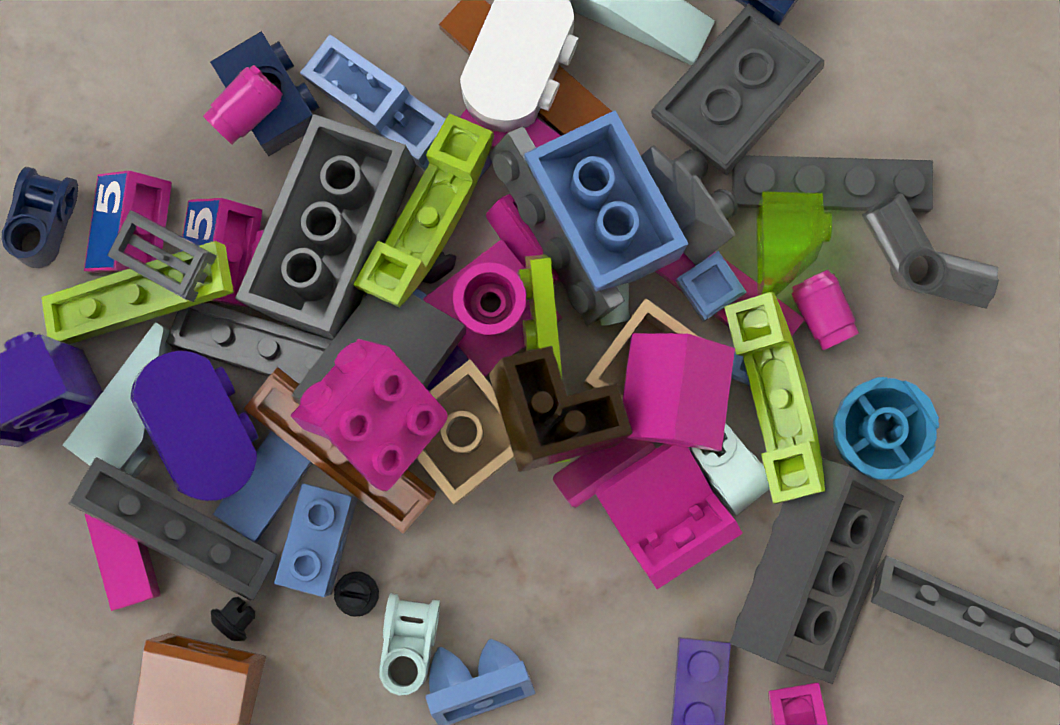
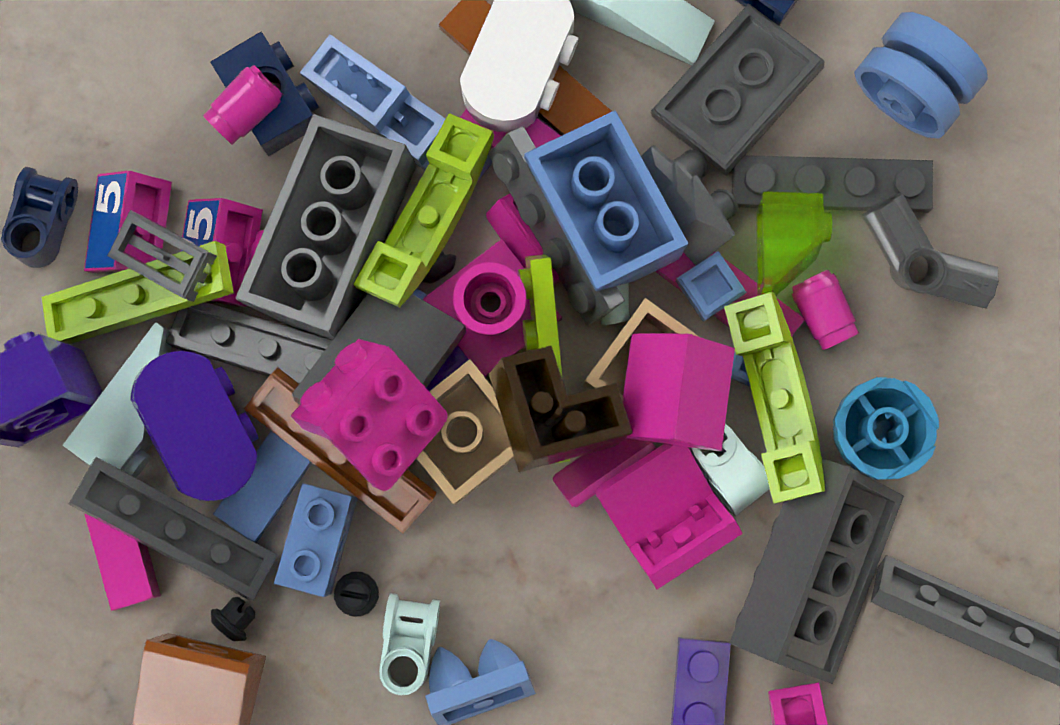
none -> medium blue wheel [854,12,988,139]

